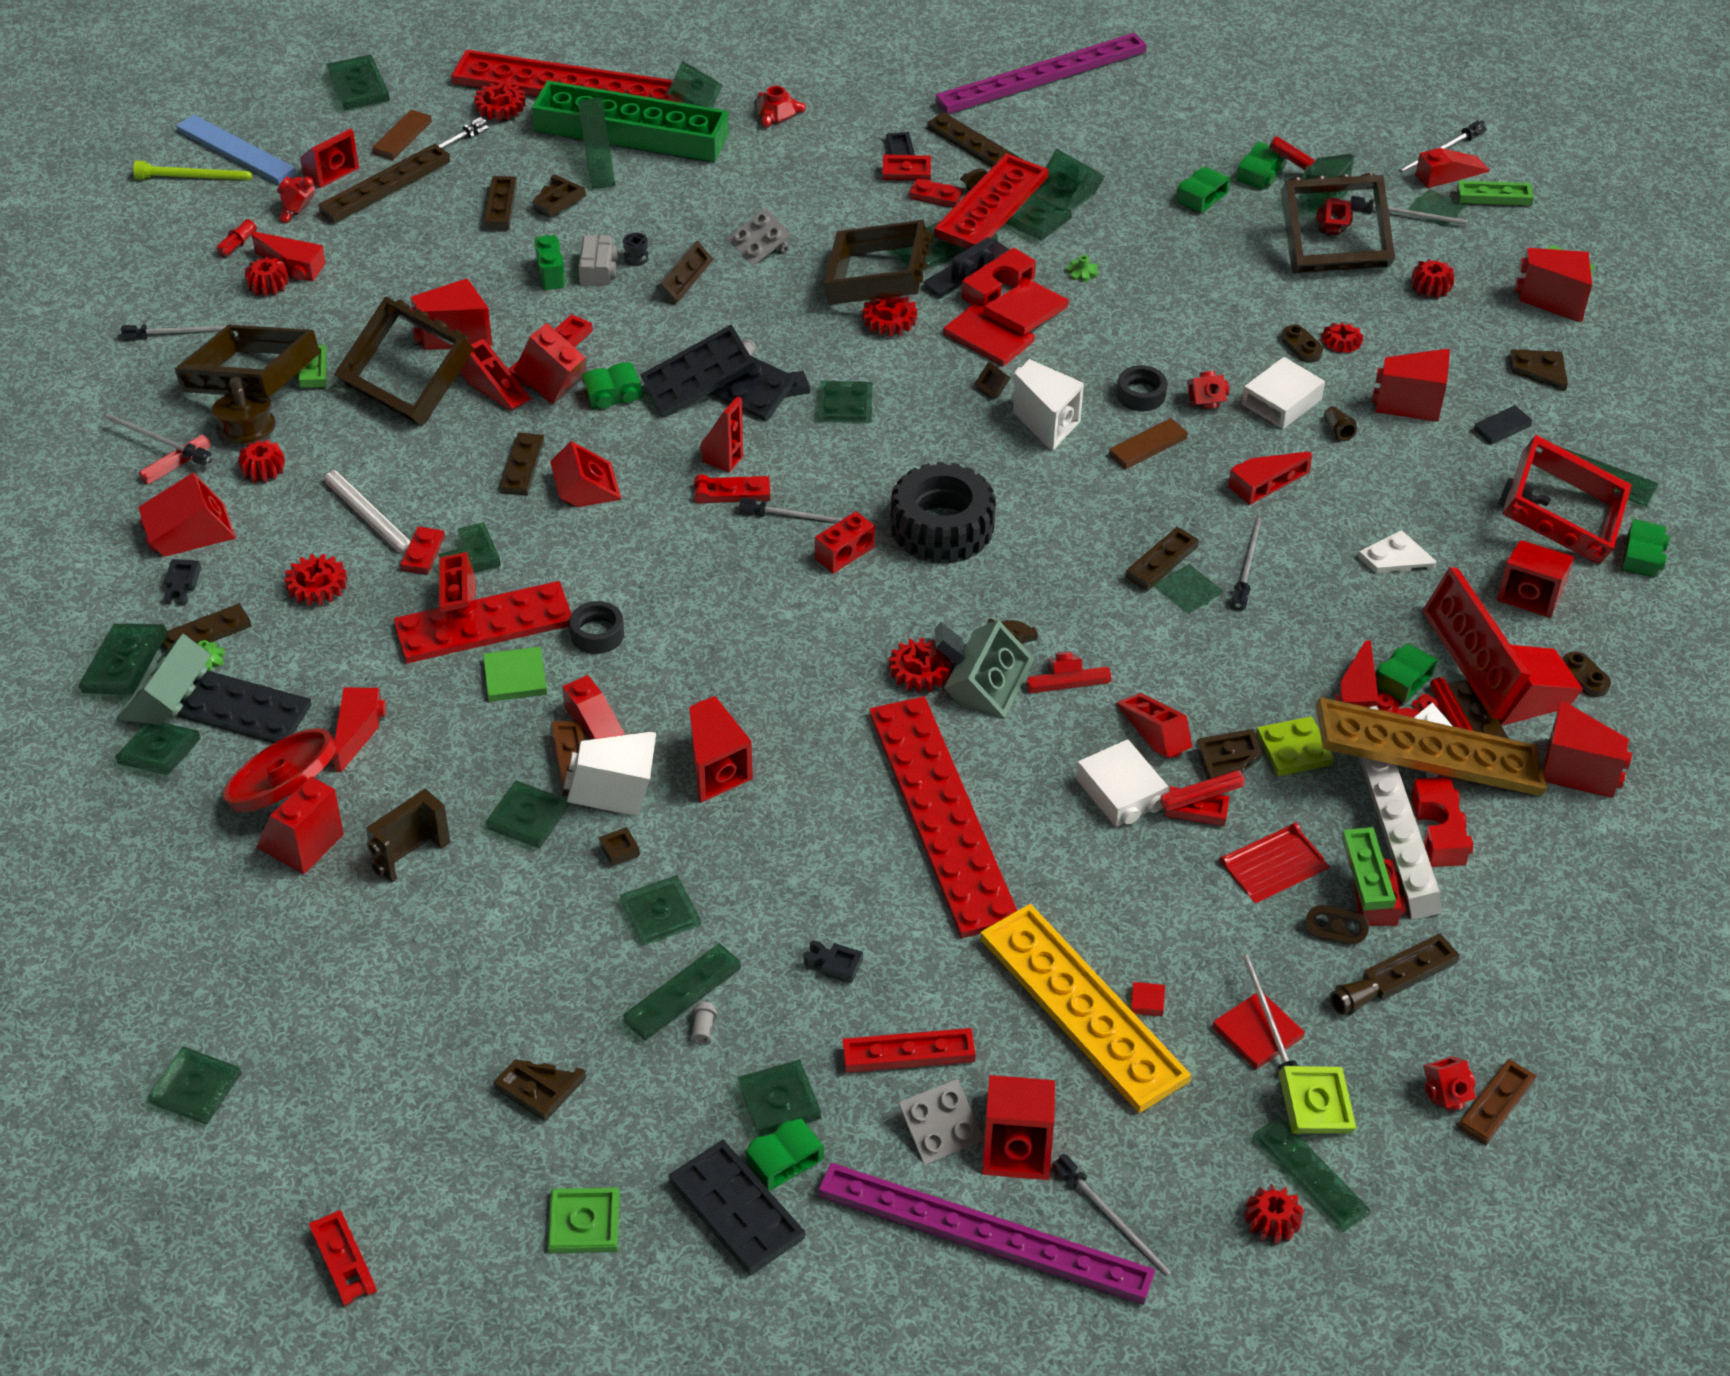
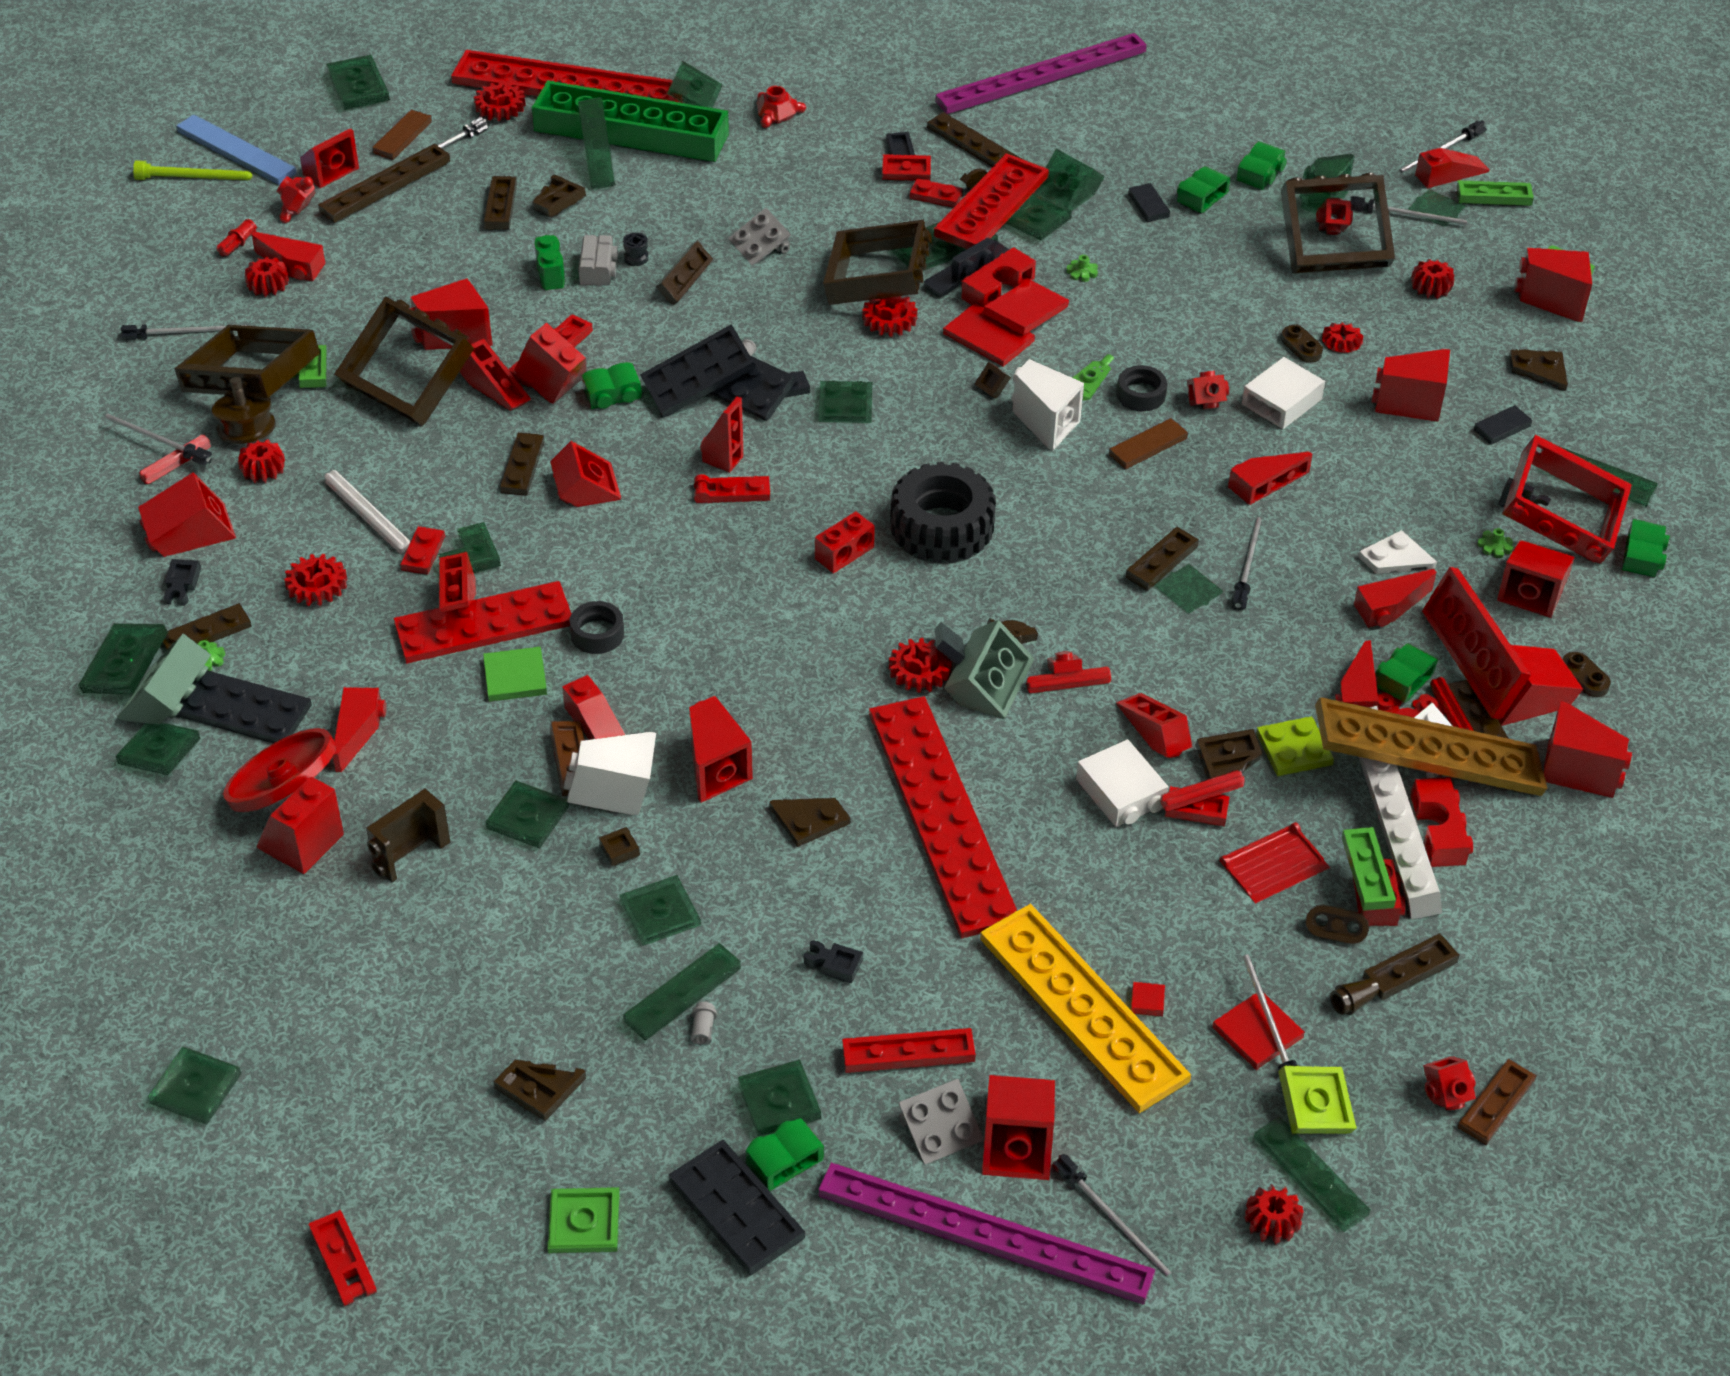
piece [739,497,843,523] -> none
red axle [1269,136,1334,178] -> none
dark brown cone [1324,406,1357,441] -> none
none -> dark brown wing [769,798,851,847]
none -> bright green piece [1072,354,1114,401]
none -> black tile [1128,183,1170,222]
none -> red slope [1354,569,1437,628]
none -> bright green plant [1477,528,1513,558]

